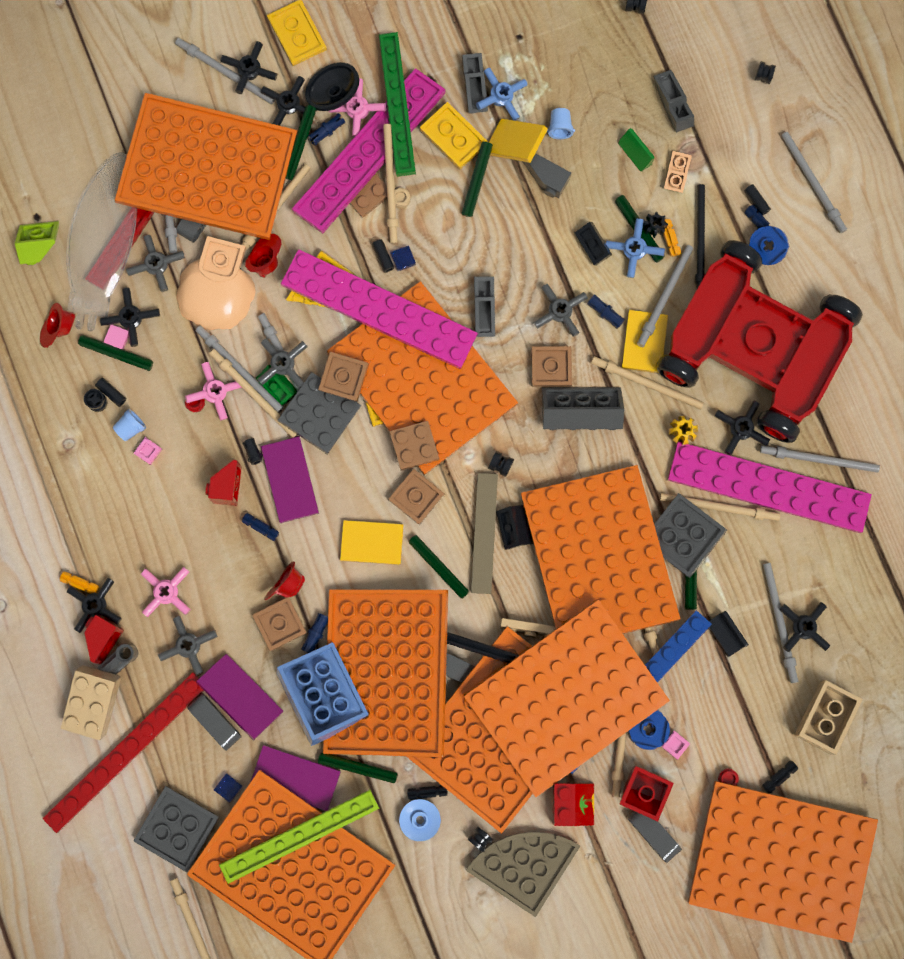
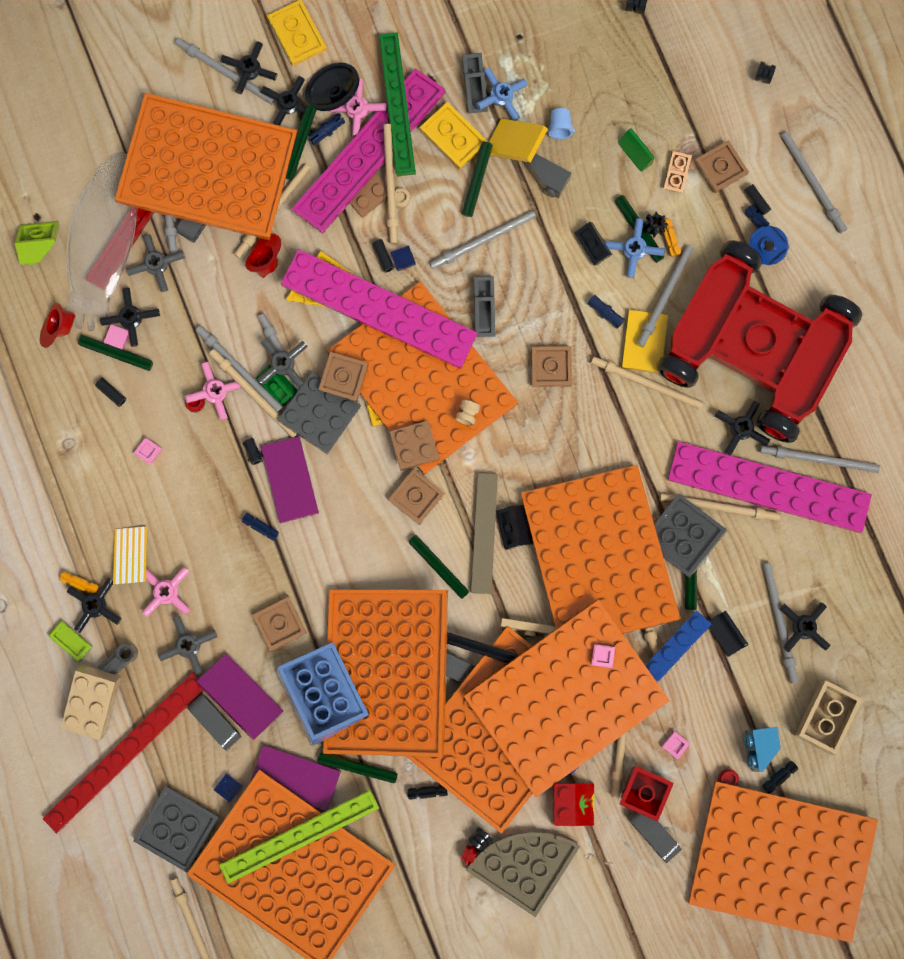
black wheel [84,389,108,412] -> none
red slope [84,615,124,664] -> none
light blue piece [113,409,146,441] -> none
light nougat animal [176,236,256,330] -> none
red slope [205,460,242,506] -> none
red piece [264,561,305,600] -> none
dark blue pin [301,613,328,653] -> none
yellow tile [340,520,404,565] -> none
light blue dish [399,799,441,841] -> none
black wheel [488,451,514,477] -> none
dark grey bar [533,284,588,337] -> none
dark grey slope [542,387,624,430] -> none
blue plate [628,710,670,750] -> none
dark grey slope [654,70,694,133] -> none
yellow piece [668,415,698,445] -> none
black bar [695,184,706,289] -> none
none -> lime tile [48,620,93,662]
none -> sticker [113,526,147,584]
none -> light grey bar [430,210,536,269]
none -> tan wheel [455,400,480,426]
none -> red plate [461,845,478,866]
none -> bright pink tile [591,644,615,668]
none -> medium nougat plate [695,140,749,193]
none -> dark azure slope [743,727,781,772]

